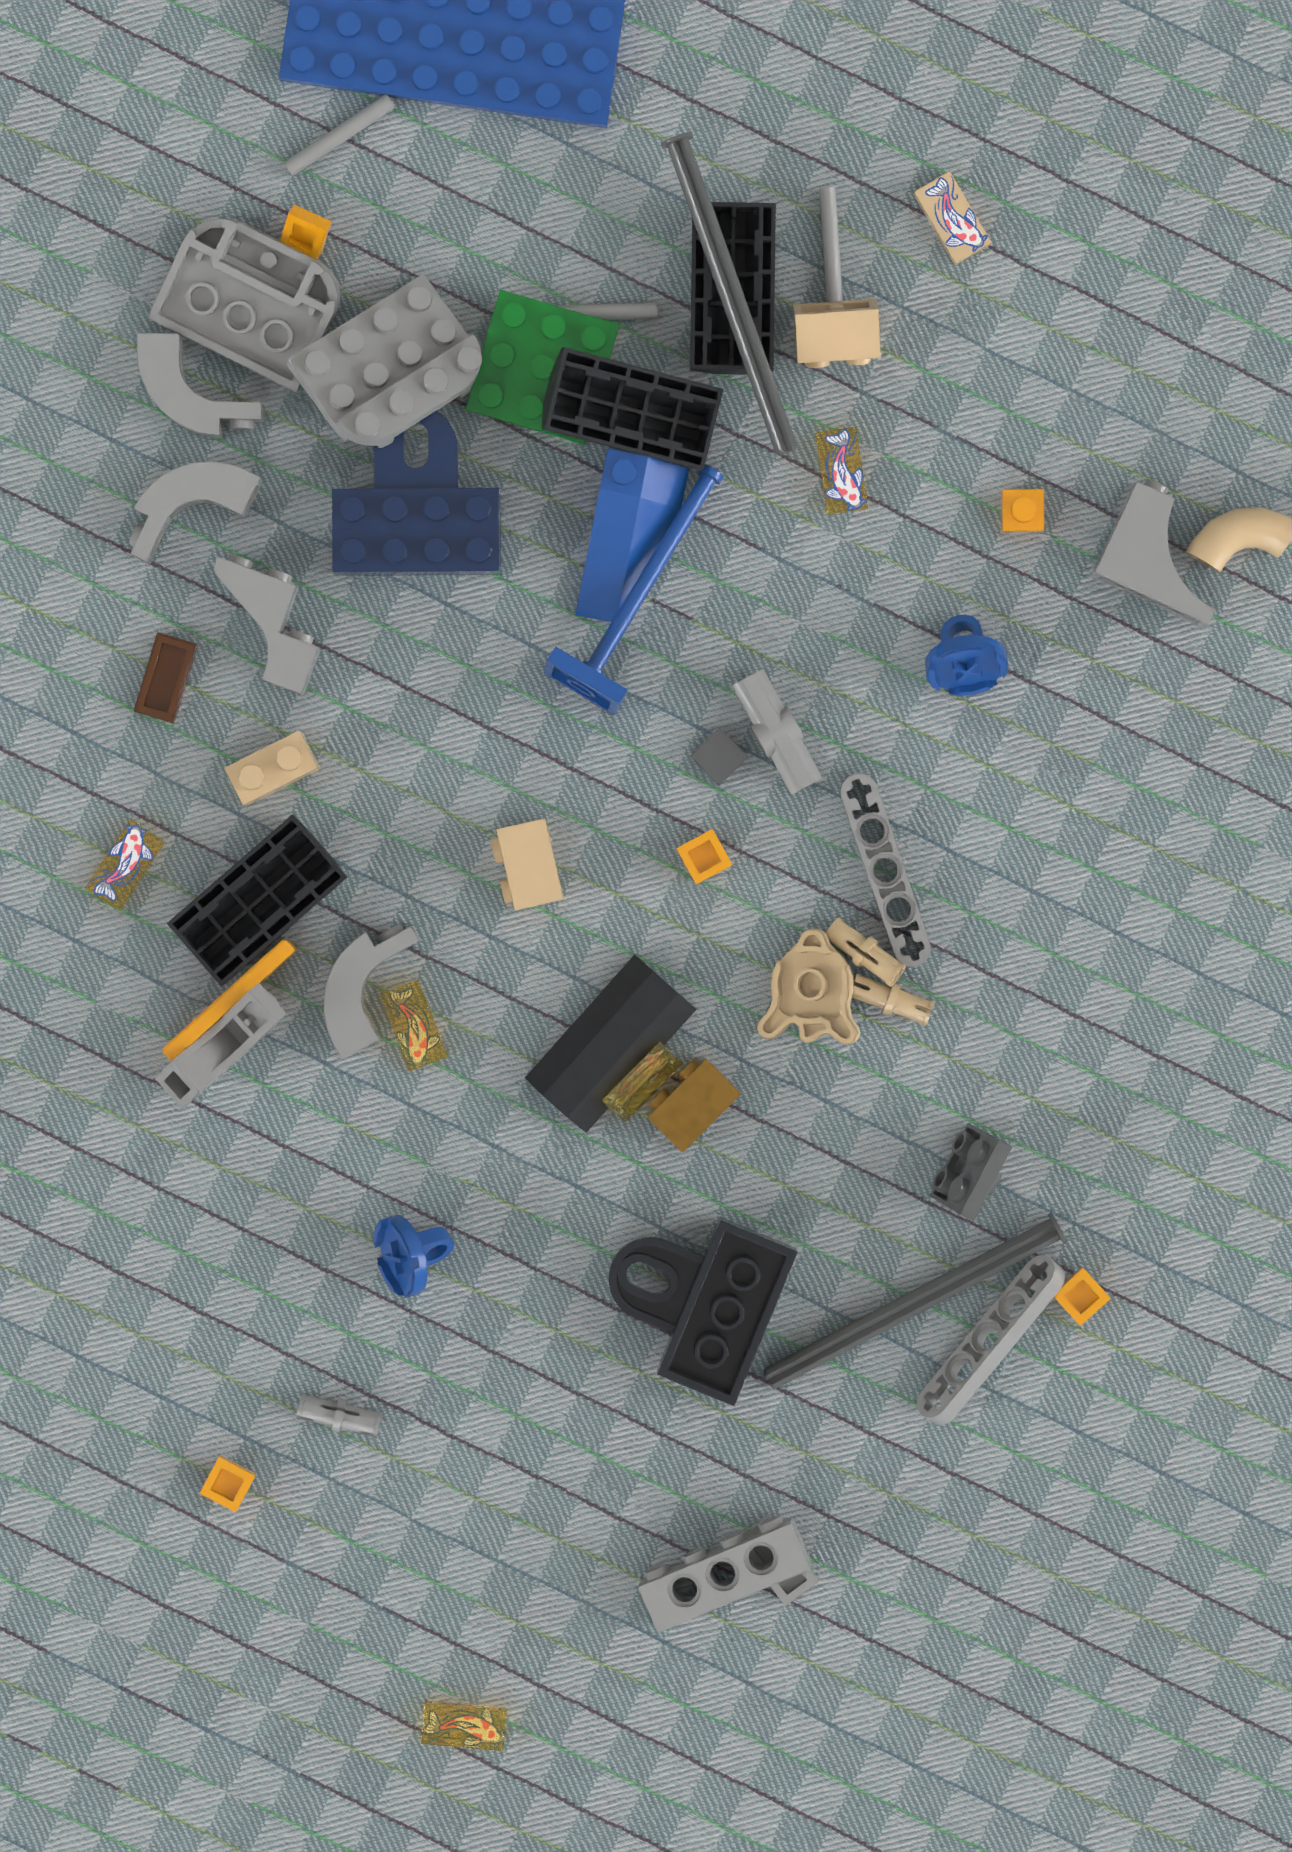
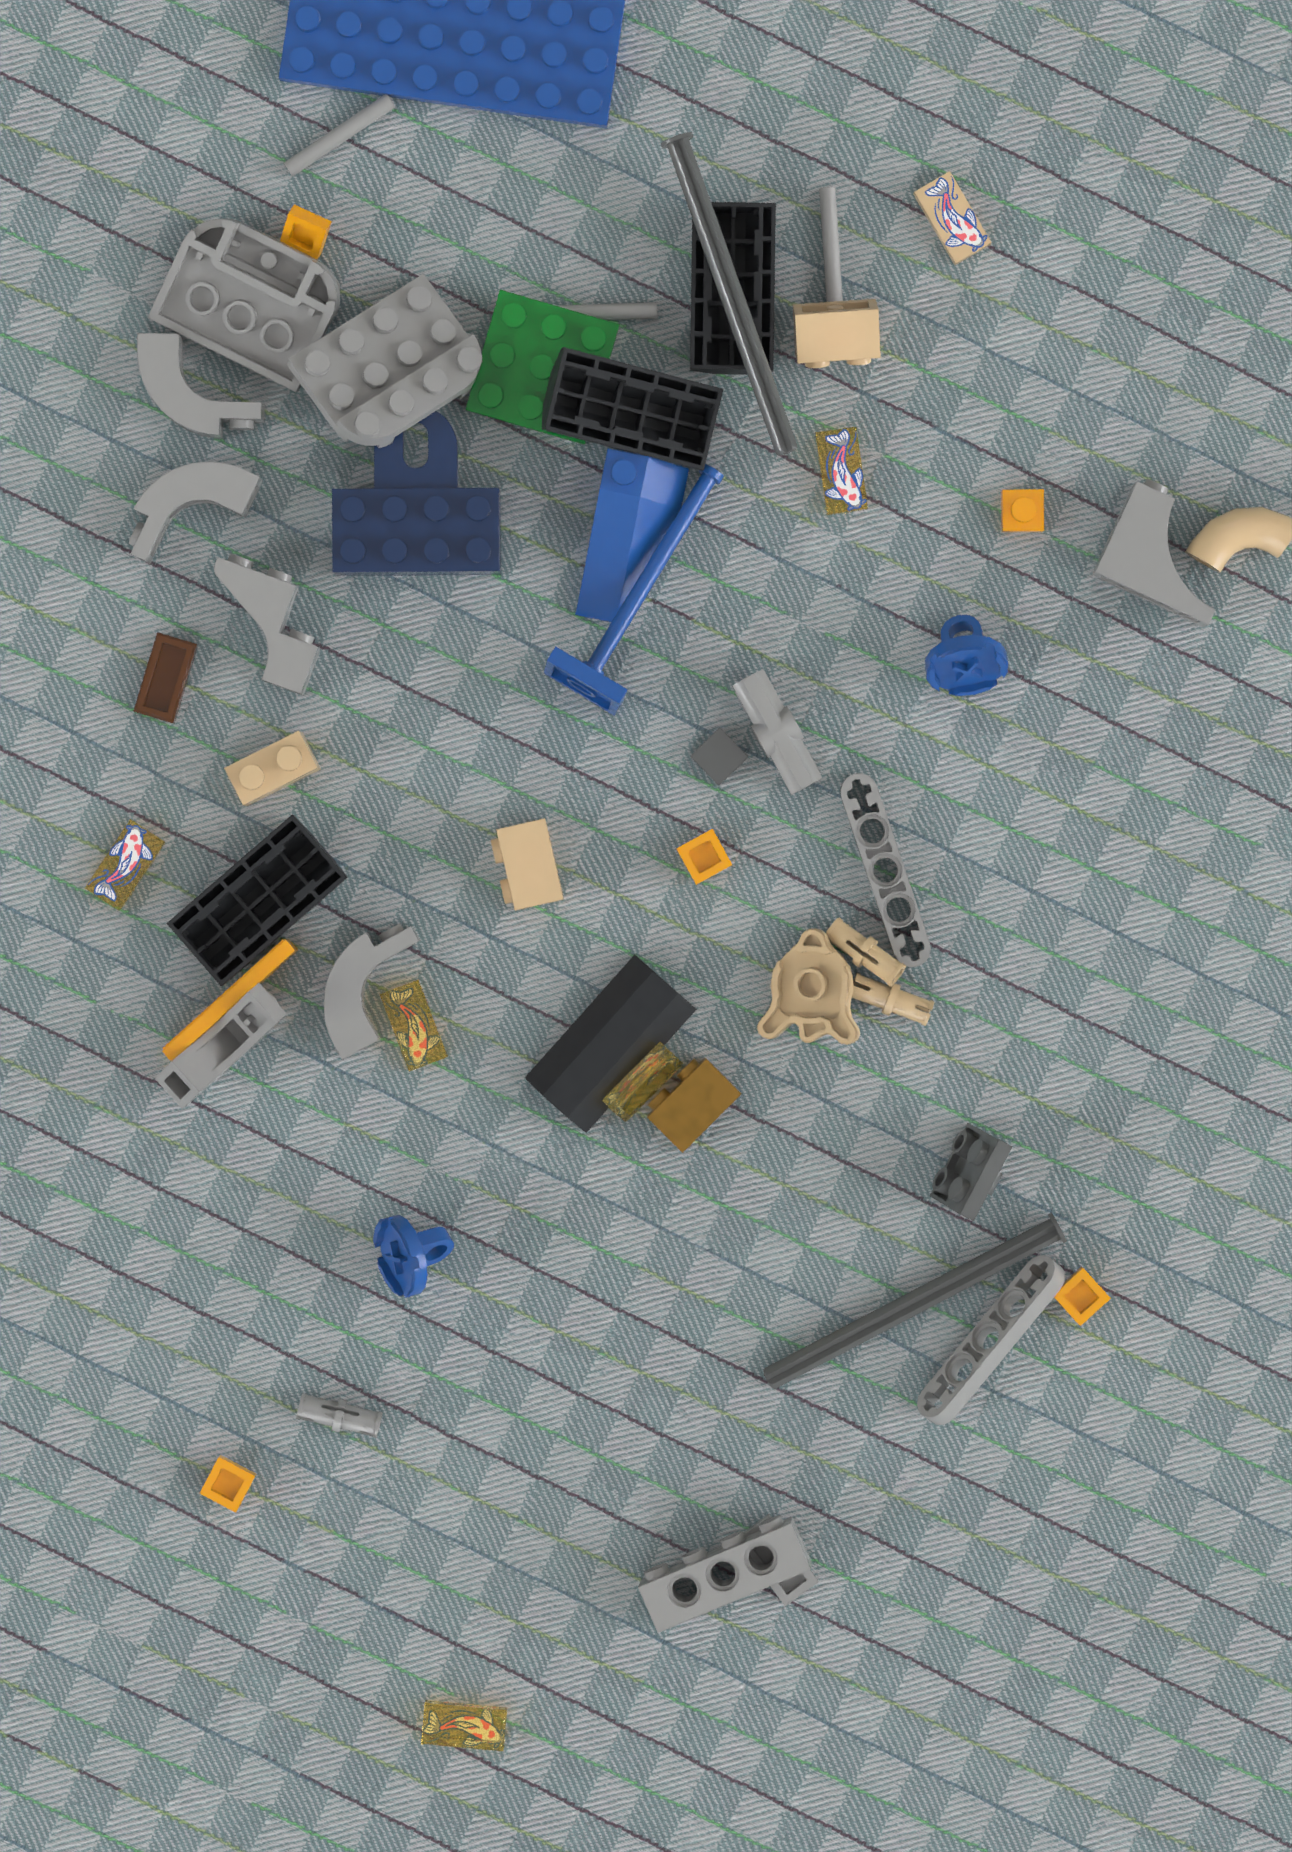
black brick [609,1217,798,1406] -> none

